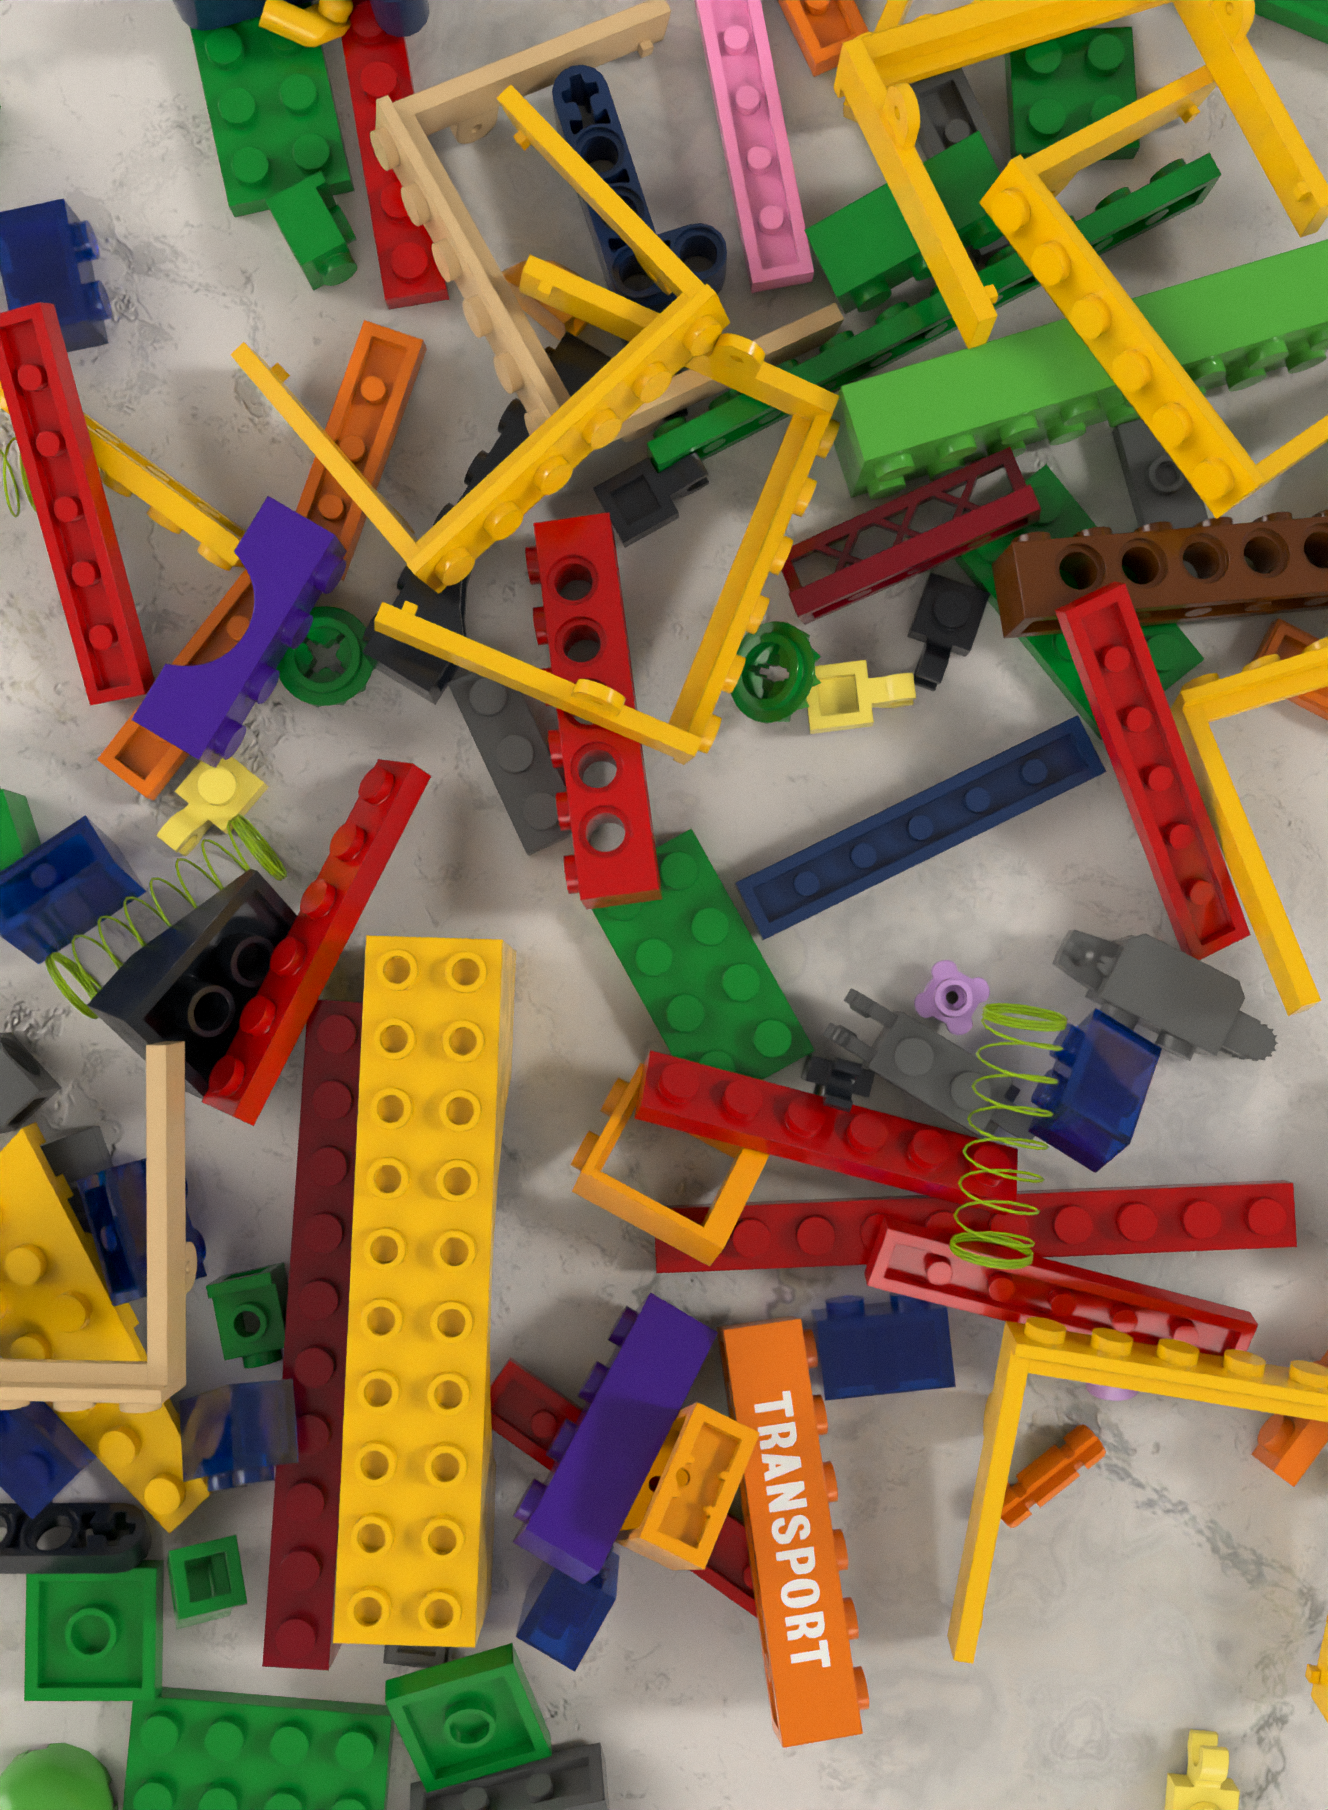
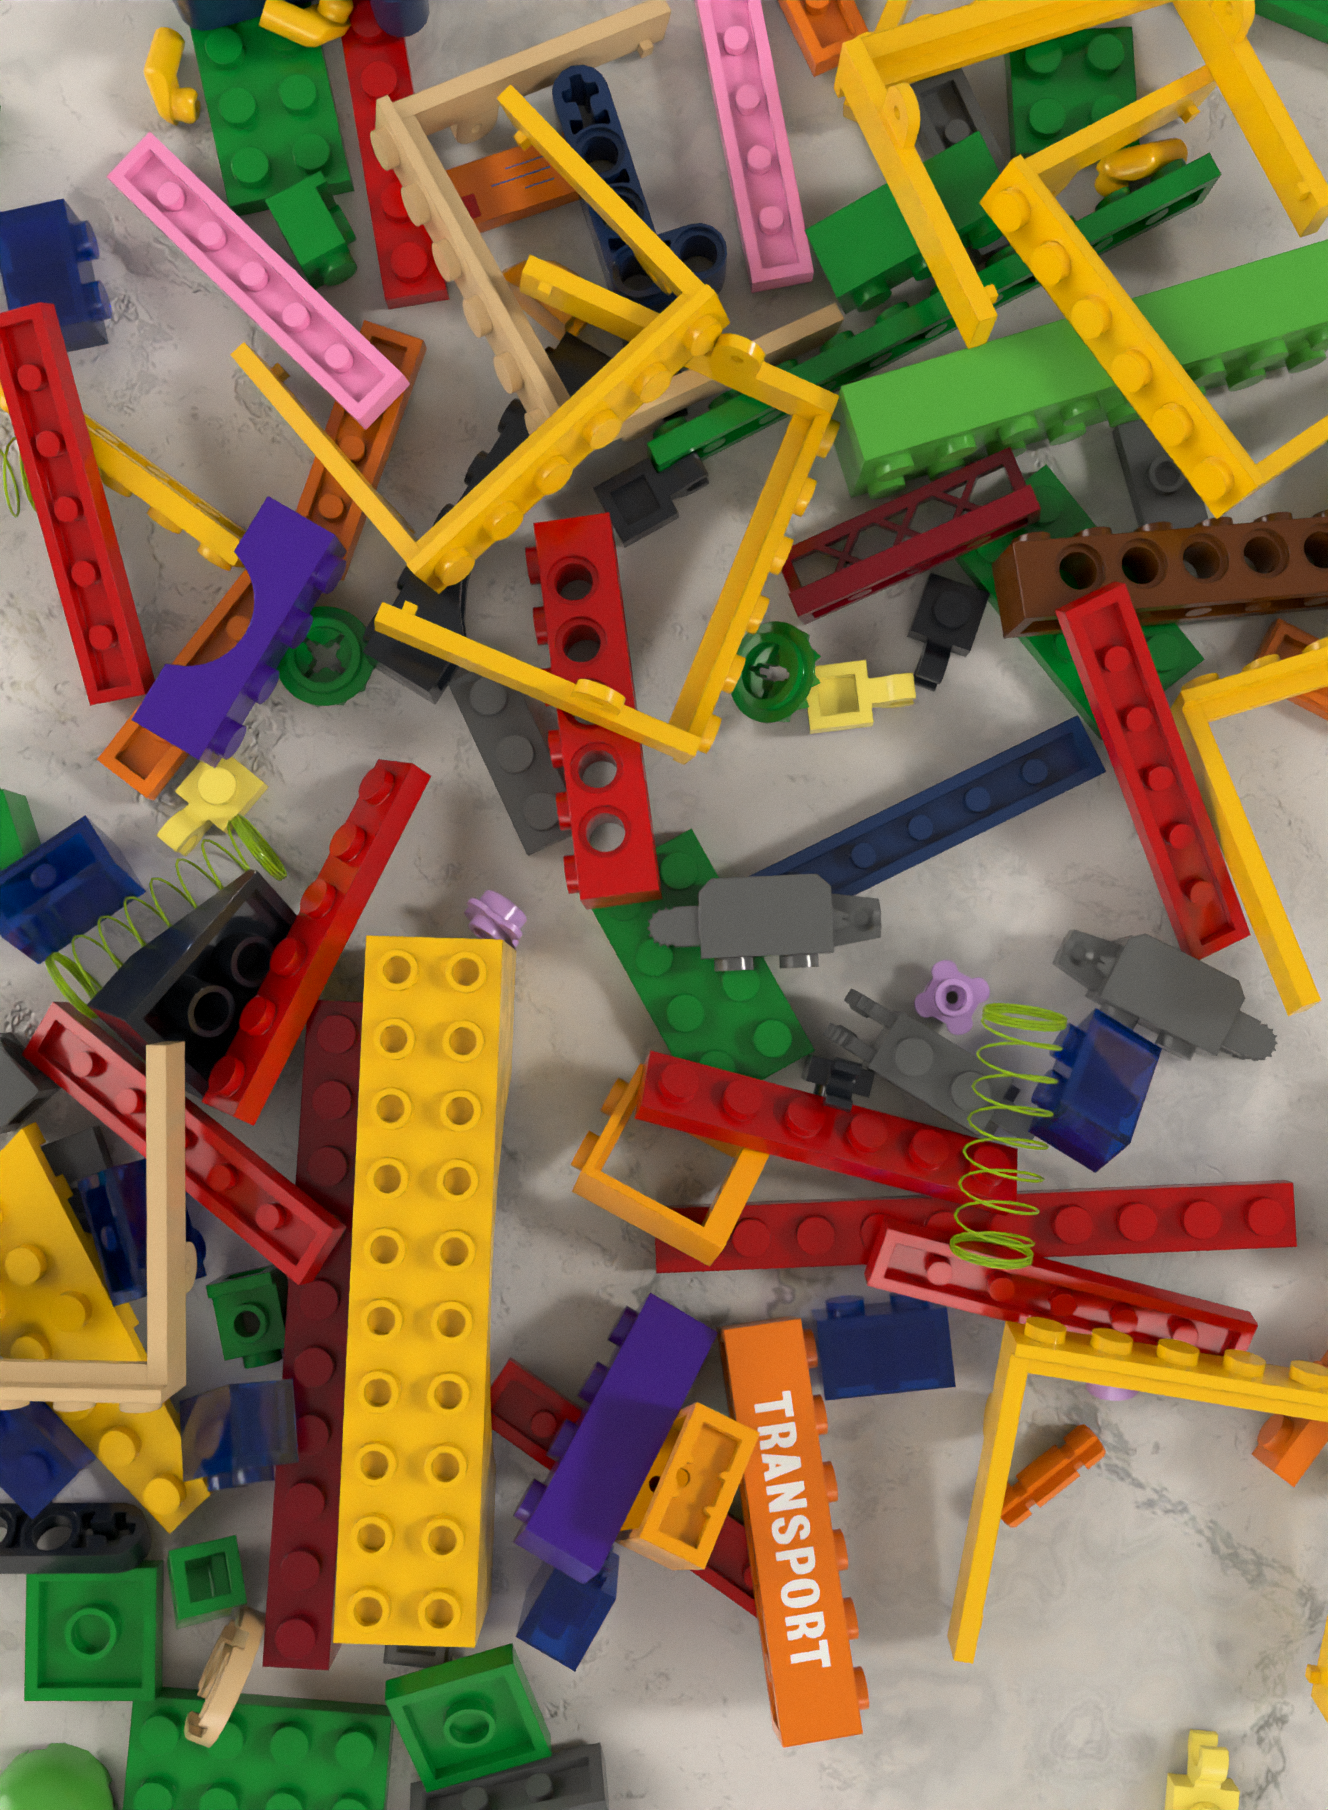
none -> red plate [22,1002,346,1285]
none -> bright pink plate [106,132,410,430]
none -> yellow arm [143,27,201,126]
none -> tan tile [184,1605,266,1748]
none -> orange tile [445,133,579,233]
none -> lavender plate [464,890,527,949]
none -> dark grey hinge [647,874,882,972]
none -> yellow arm [1094,138,1188,197]

